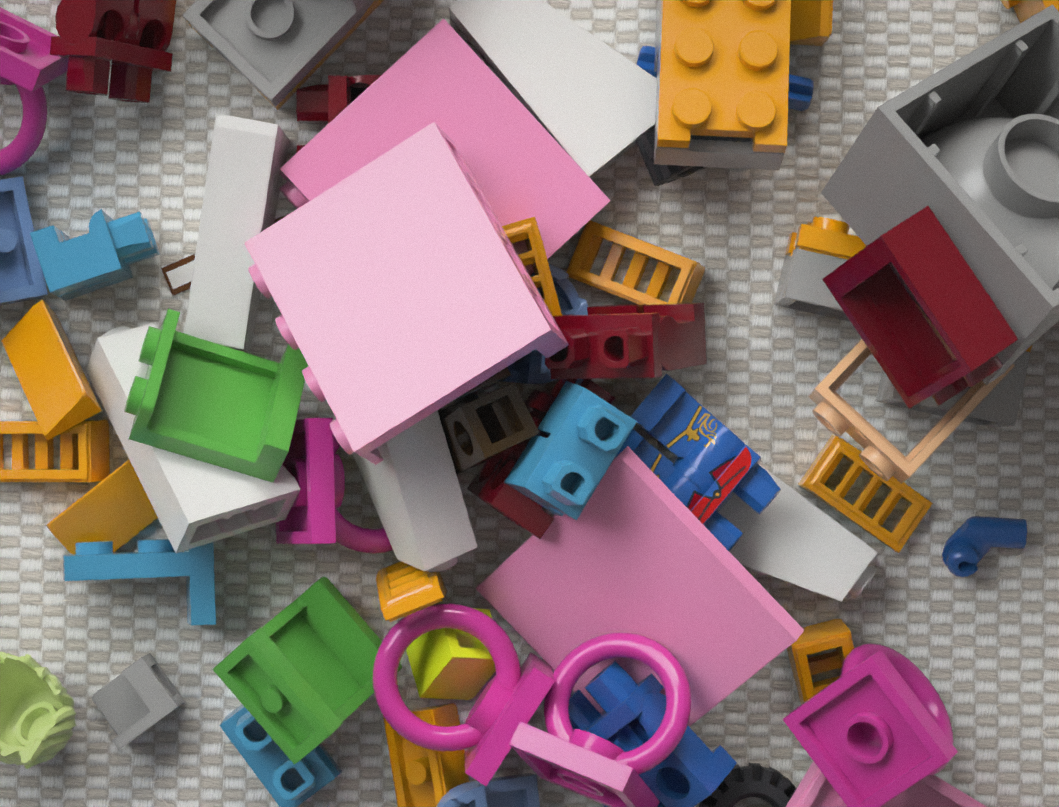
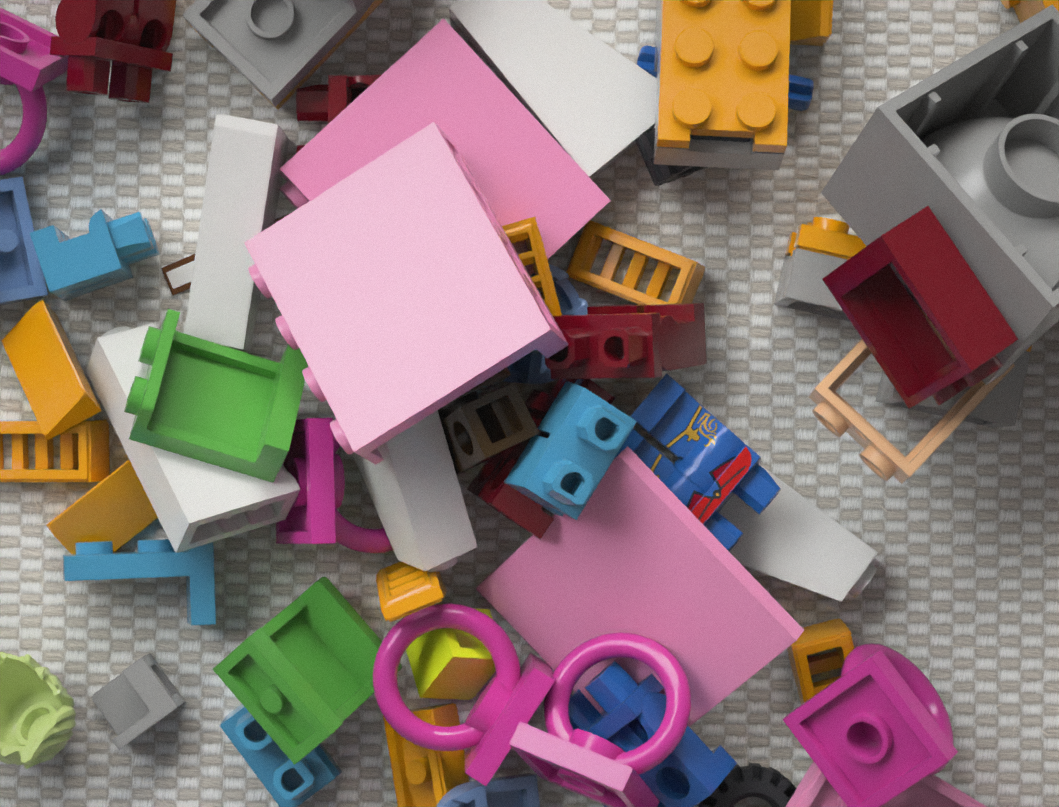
light orange slope [798,435,933,553] -> none
blue arm [942,516,1027,577] -> none

